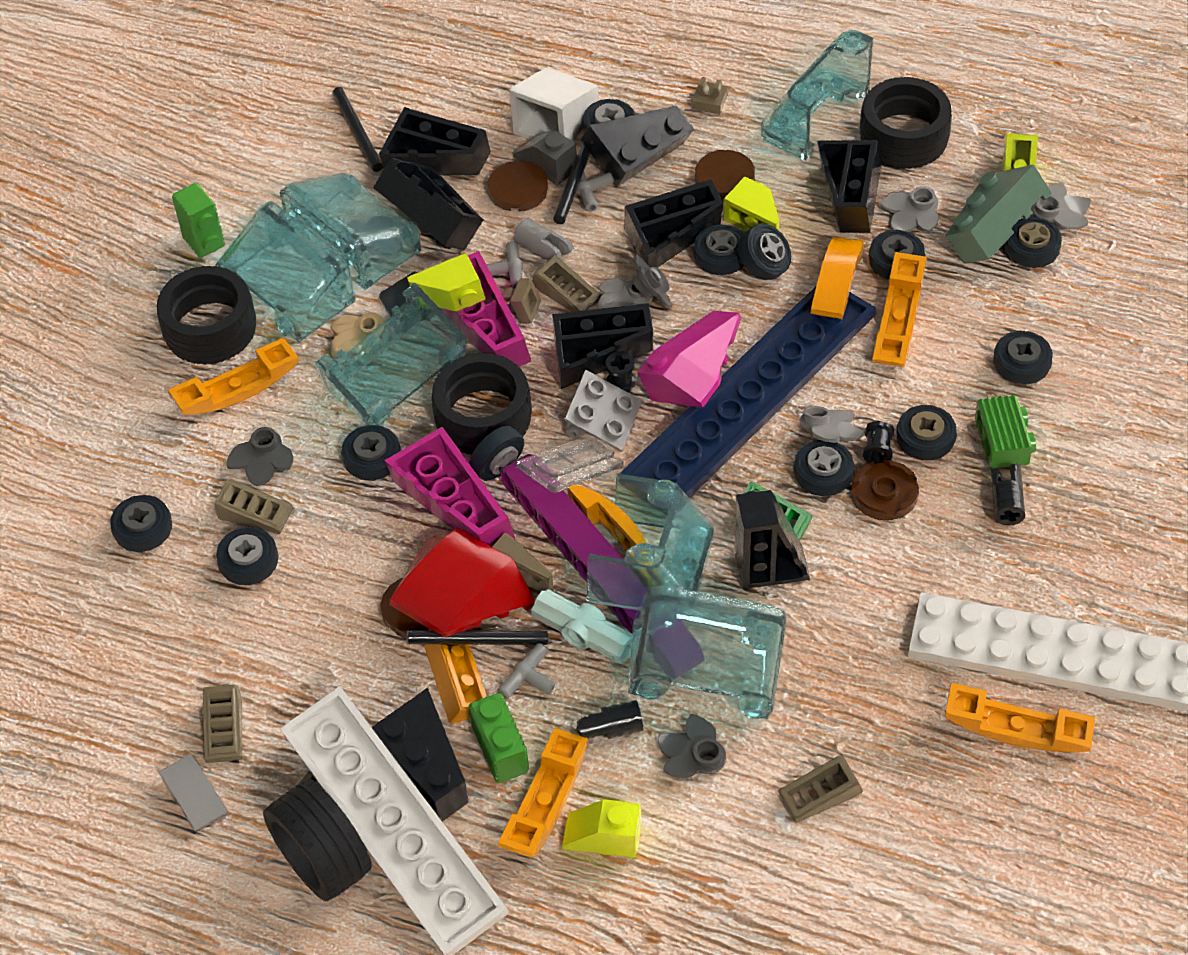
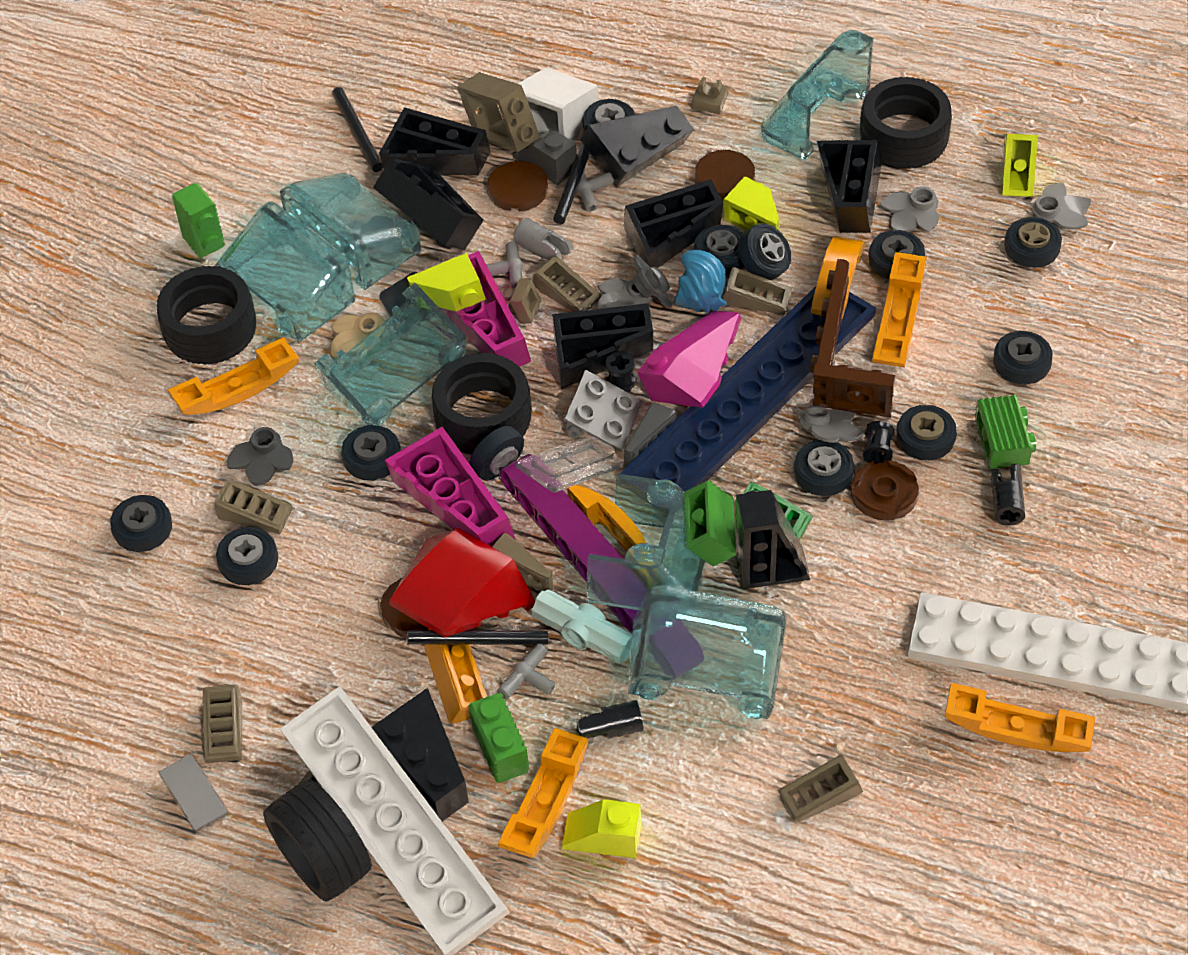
dark grey plate [658,714,726,778] -> none
sand green wedge [946,165,1052,264] -> none
none -> dark tan window [457,72,540,152]
none -> dark grey slope [624,402,676,468]
none -> dark azure hair [674,250,727,313]
none -> bright green brick [683,481,736,566]
none -> dark tan slope [721,267,792,315]
none -> reddish brown bracket [810,258,895,418]

